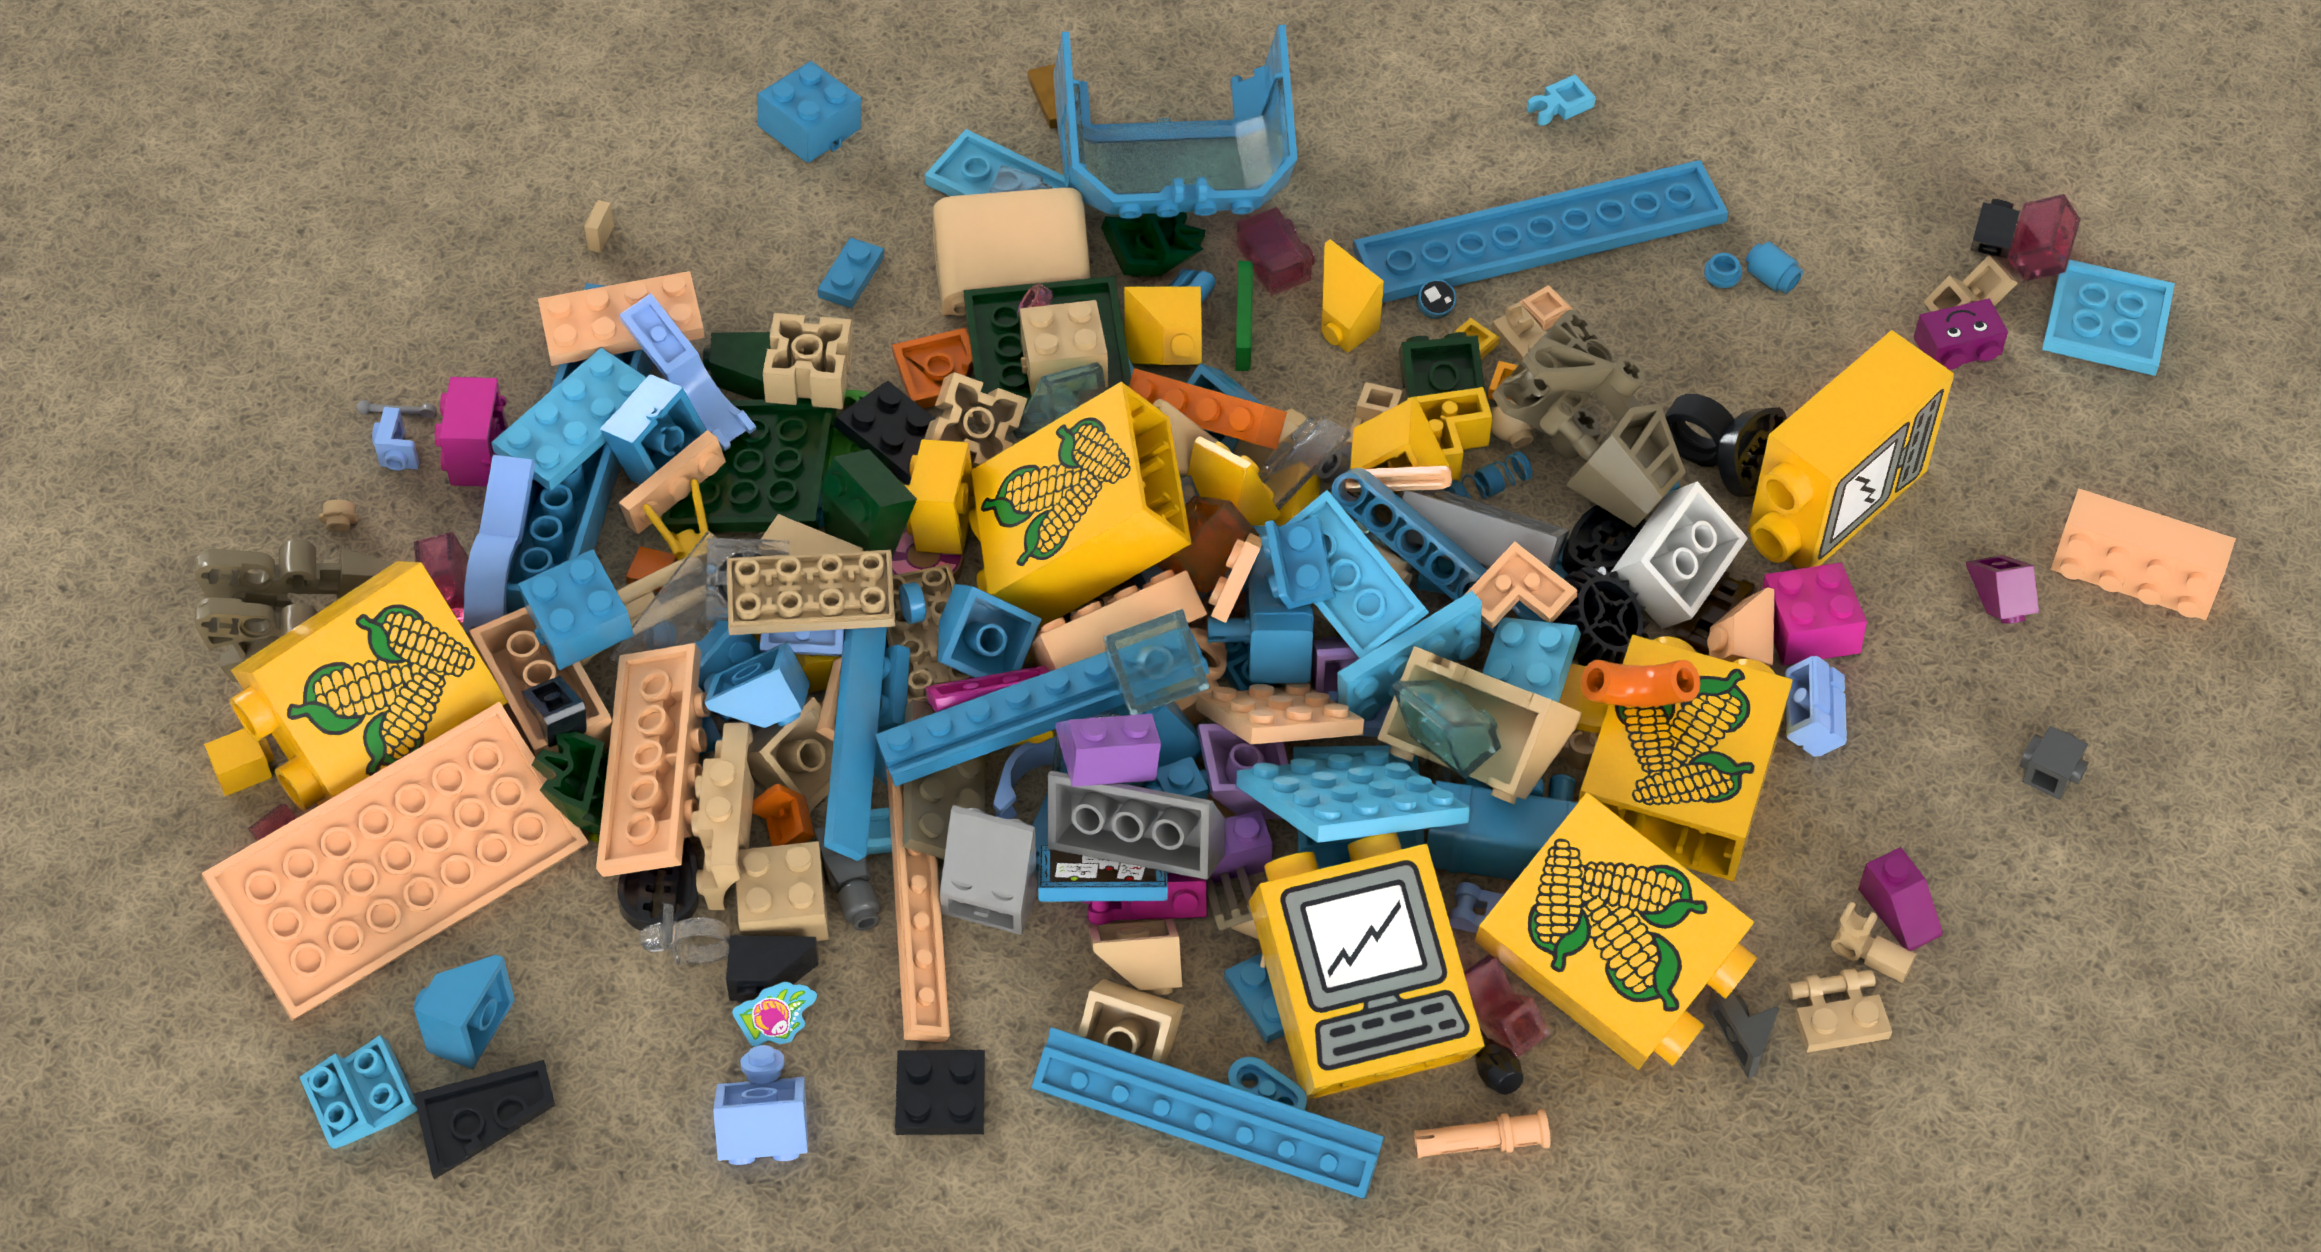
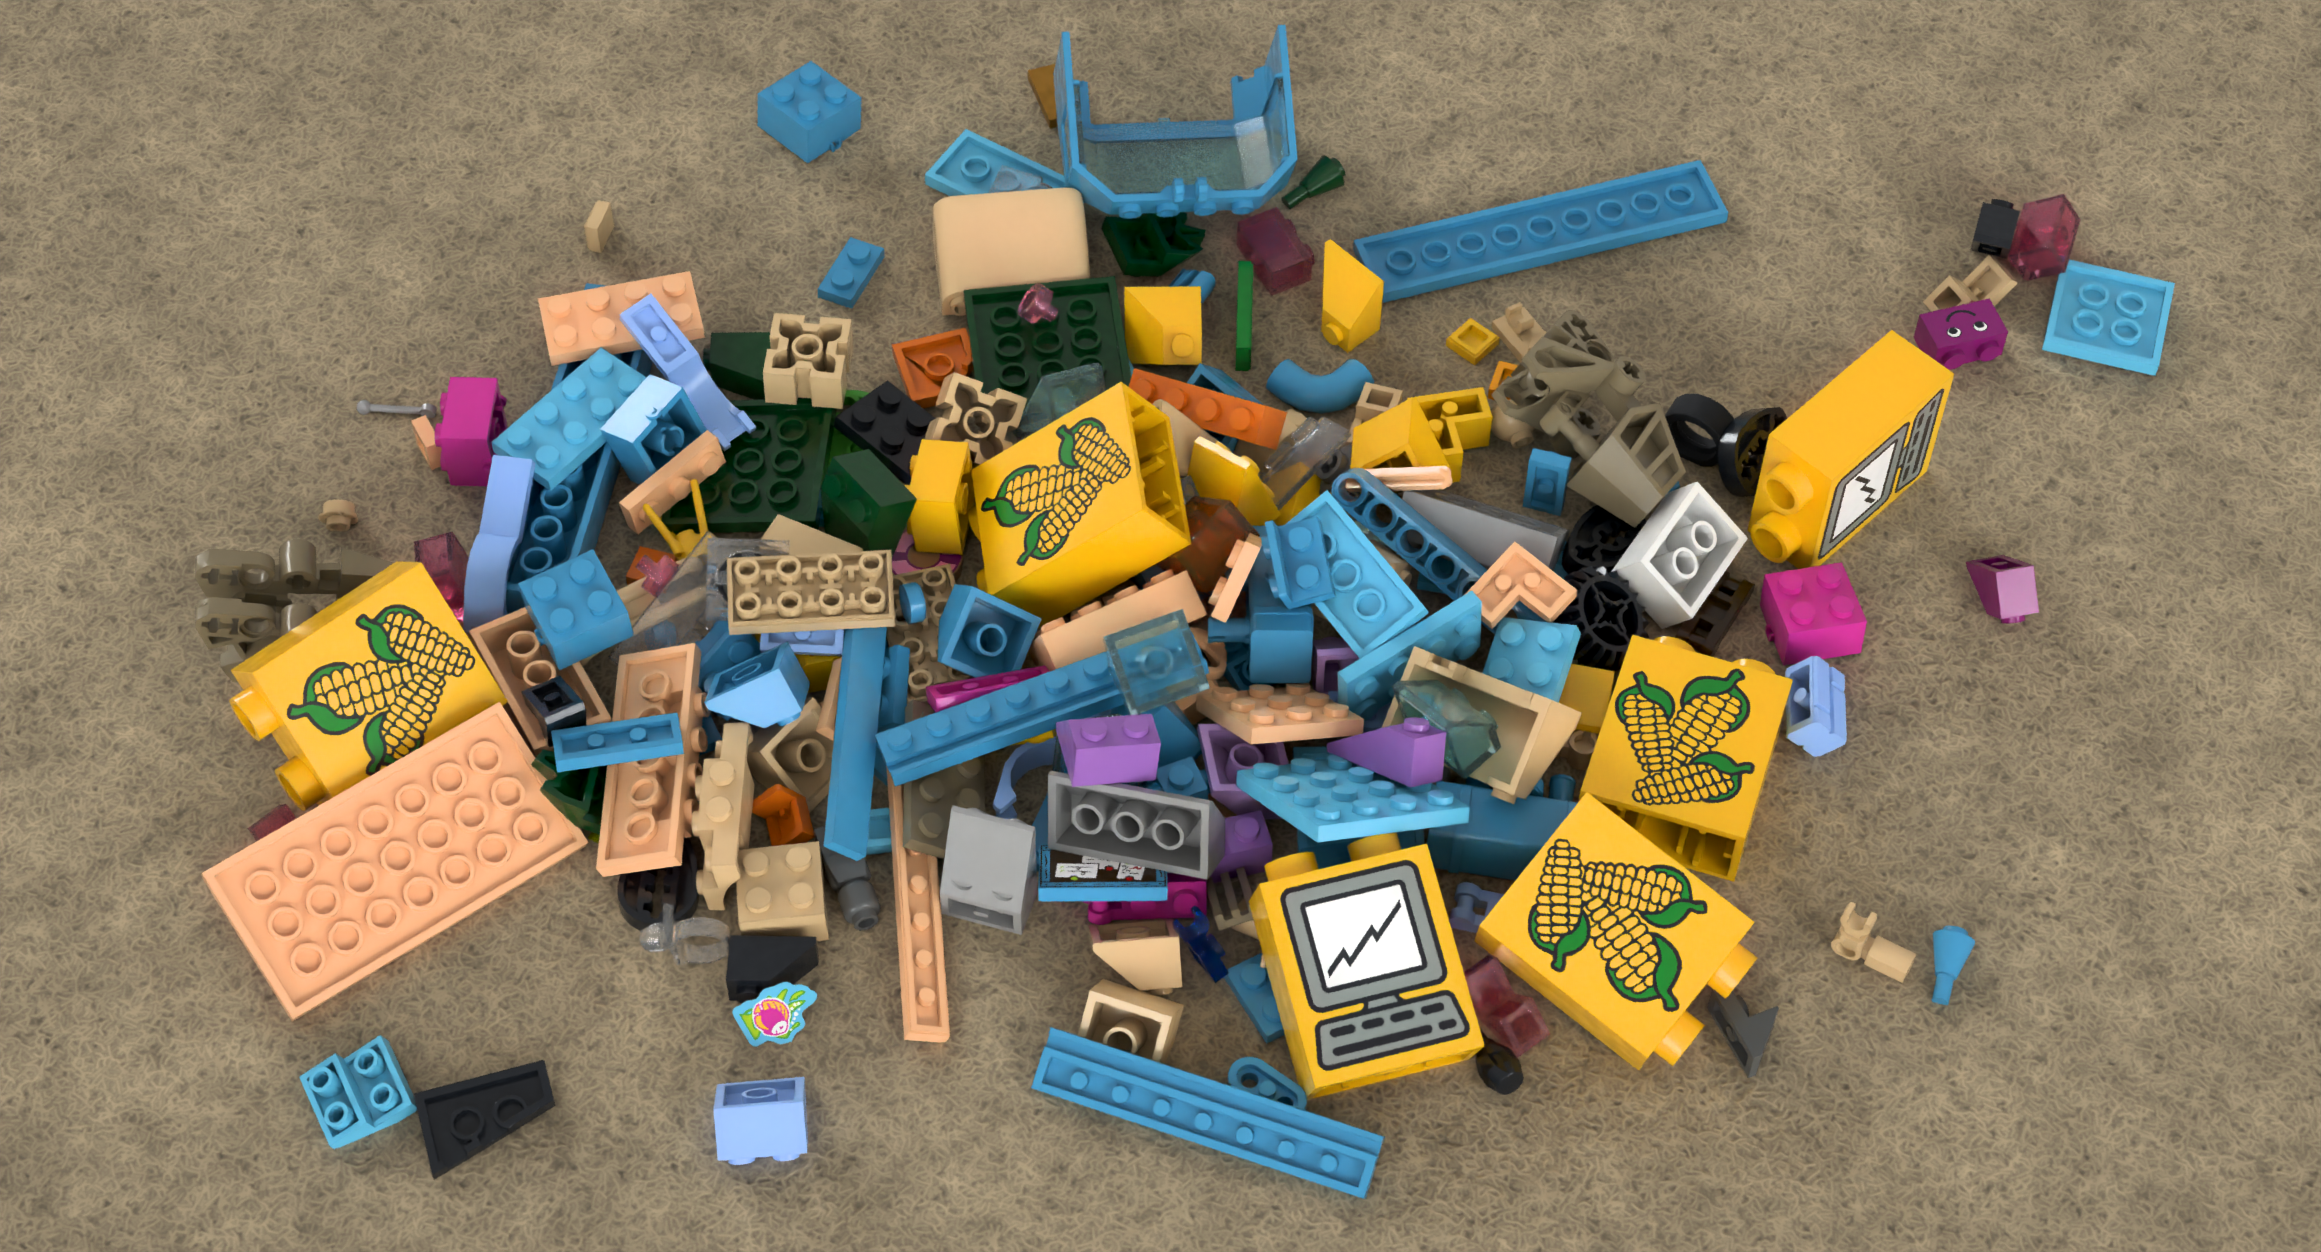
yellow brick [204,728,275,796] -> none
light blue bracket [372,407,420,471] -> none
dark azure slope [414,955,515,1070] -> none
light blue plate [740,1045,785,1084] -> none
black plate [895,1050,985,1135] -> none
tan brick [1020,300,1108,396] -> none
dark green plate [1398,332,1485,398] -> none
light nougat pin [1413,1108,1550,1158] -> none
tile [1417,279,1456,319] -> none
dark azure piece [1445,451,1532,499] -> none
light nougat tile [1519,285,1572,331] -> none
medium azure plate [1527,74,1596,126] -> none
orange cylinder [1581,660,1700,707] -> none
dark azure plate [1704,253,1742,288] -> none
light nougat slope [1707,587,1774,666] -> none
dark azure brick [1746,241,1804,294] -> none
tan plate [1787,968,1892,1052] -> none
magenta slope [1858,847,1943,951] -> none
dark grey brick [2019,726,2089,800] -> none
light nougat brick [2051,488,2236,620] -> none
none -> light nougat tile [411,415,442,470]
none -> dark azure plate [551,713,684,773]
none -> clear pink tile [636,555,679,597]
none -> clear blue plate [1172,906,1229,983]
none -> dark azure cylinder [1266,359,1374,414]
none -> dark green cone [1281,155,1345,210]
none -> medium lavender slope [1327,717,1446,788]
none -> dark azure plate [1522,448,1571,516]
none -> dark azure cone [1932,926,1975,1005]

